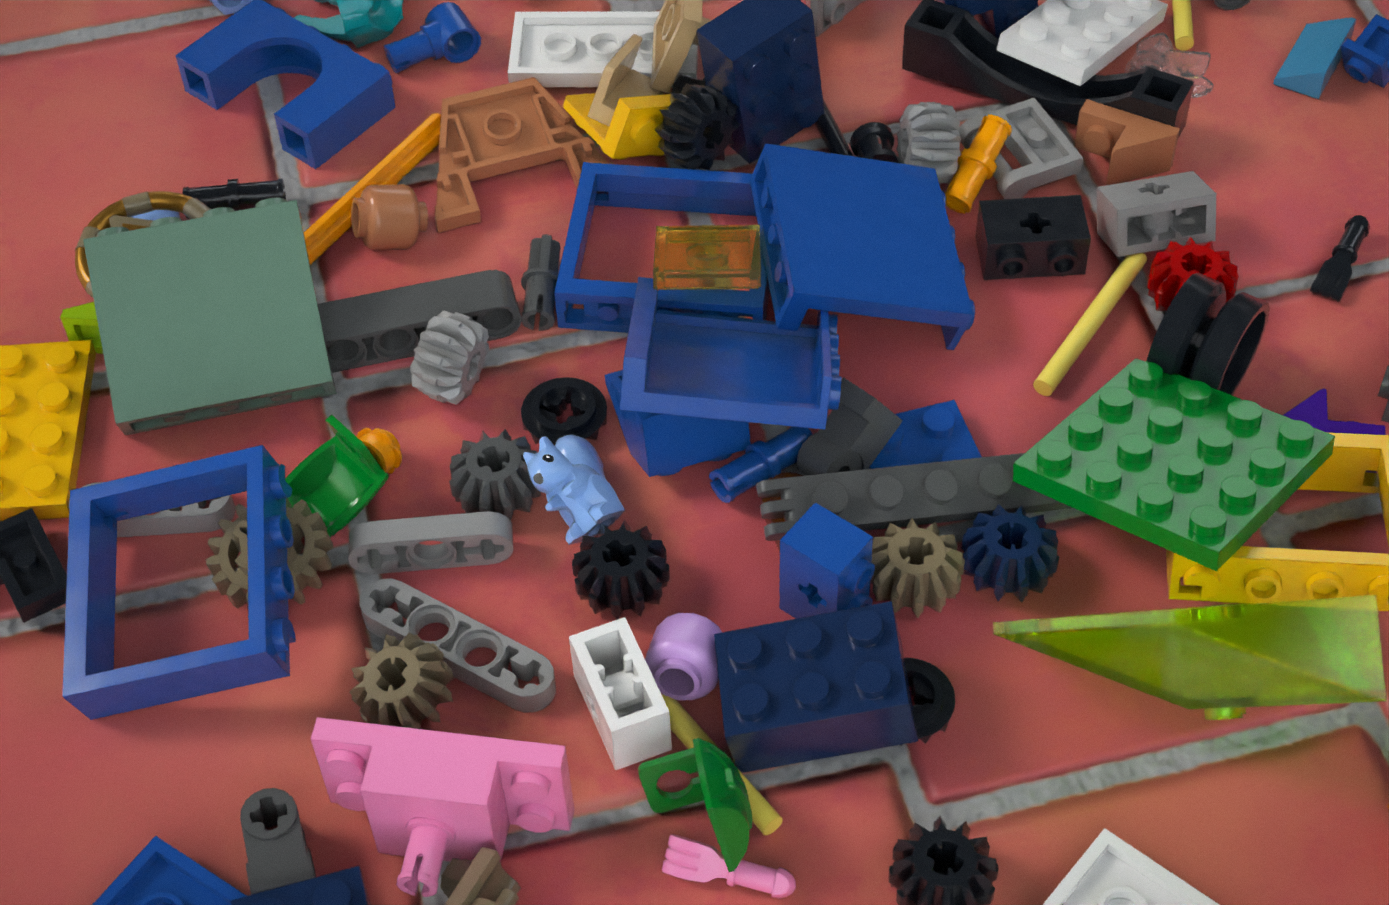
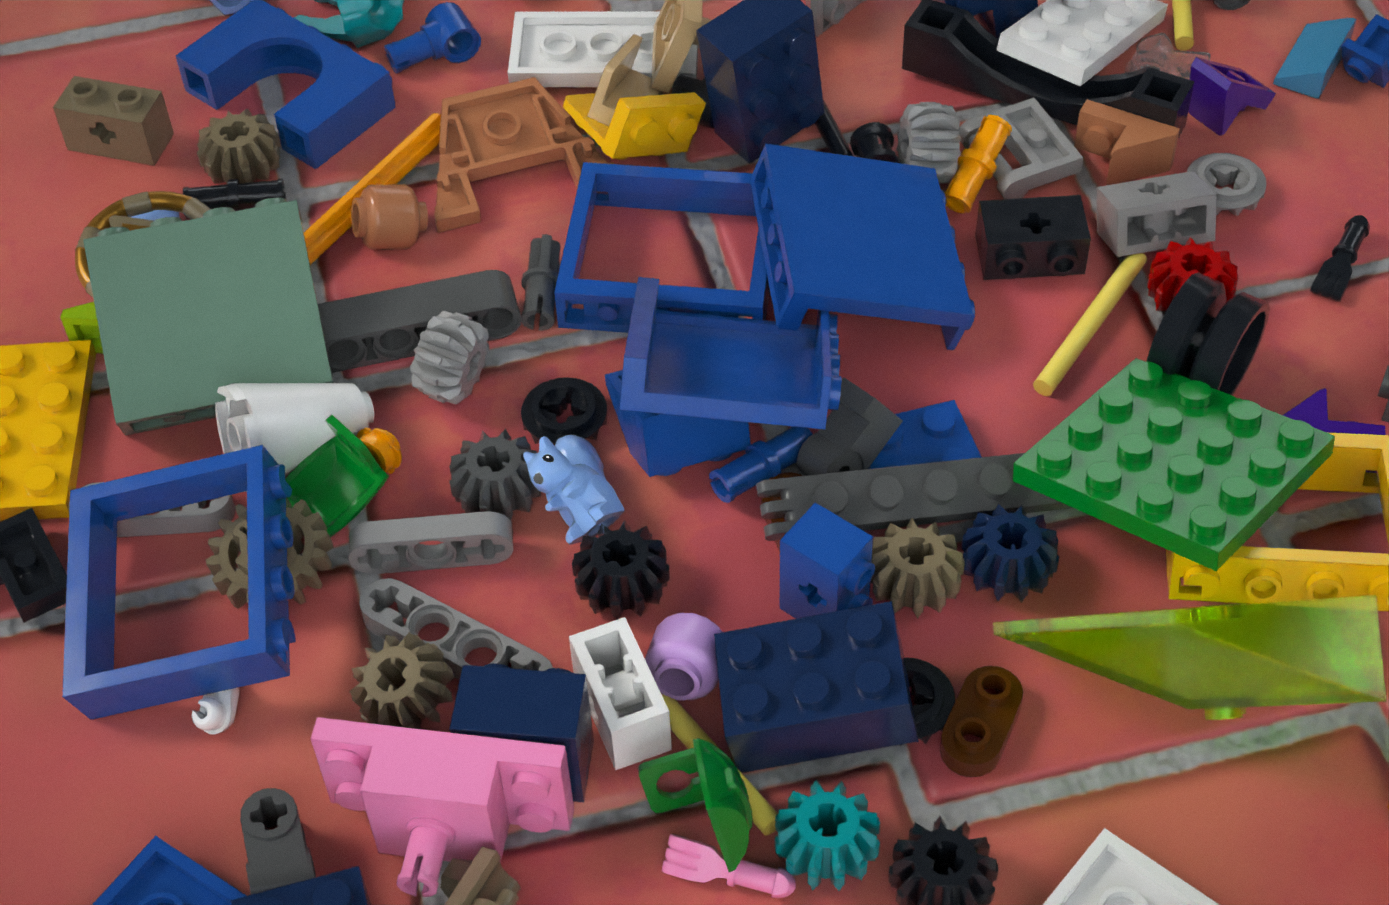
clear yellow tile [653,225,761,290] -> none
black gear [654,84,741,170] -> none
none -> dark tan brick [53,76,174,166]
none -> white arm [192,687,240,734]
none -> dark tan gear [197,109,281,184]
none -> white cone [215,383,374,492]
none -> dark blue brick [450,663,594,802]
none -> teal gear [775,780,880,891]
none -> reddish brown plate [940,666,1023,777]
none -> light grey gear [1187,153,1266,216]
none -> dark purple slope [1188,57,1276,136]

